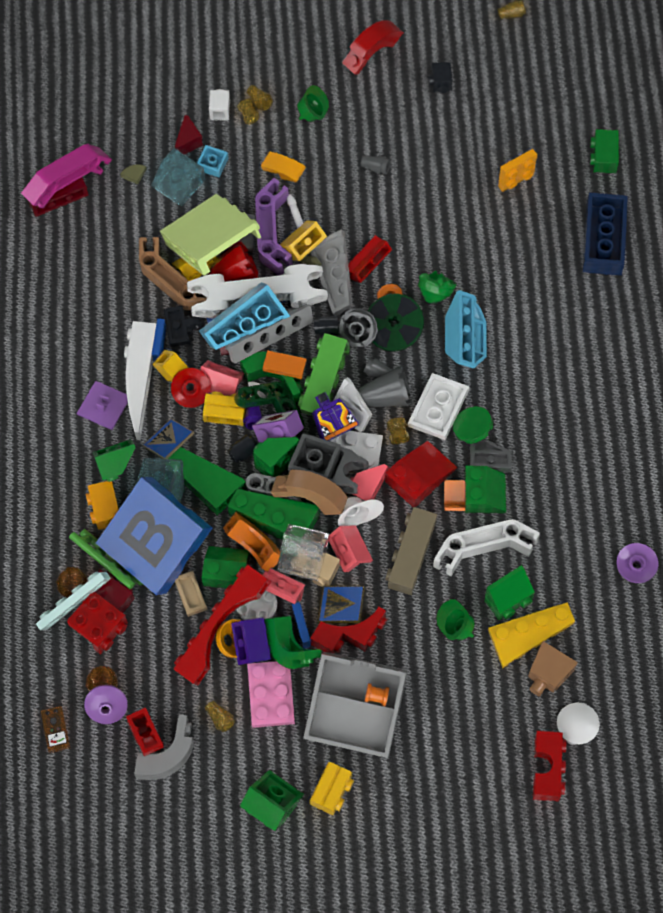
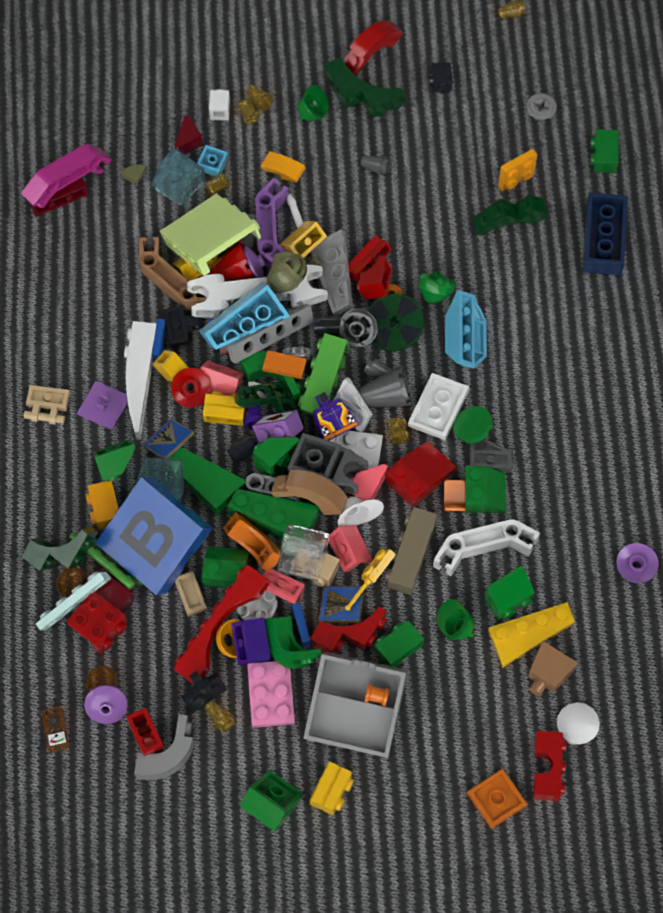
none -> arch [21,527,98,571]
none -> tan plate [24,385,70,425]
none -> black hinge [181,671,227,714]
none -> clear yellow bush [204,173,229,196]
none -> medium lavender dish [244,246,266,278]
none -> olive helmet [266,252,307,294]
none -> light grey gear [282,347,314,360]
none -> dark green arch [324,57,405,119]
none -> yellow piece [345,548,396,611]
none -> red arch [357,255,392,300]
none -> green brick [375,621,424,667]
none -> orange tile [467,768,528,829]
none -> dark green arch [472,194,549,236]
none -> light grey gear [526,93,557,122]

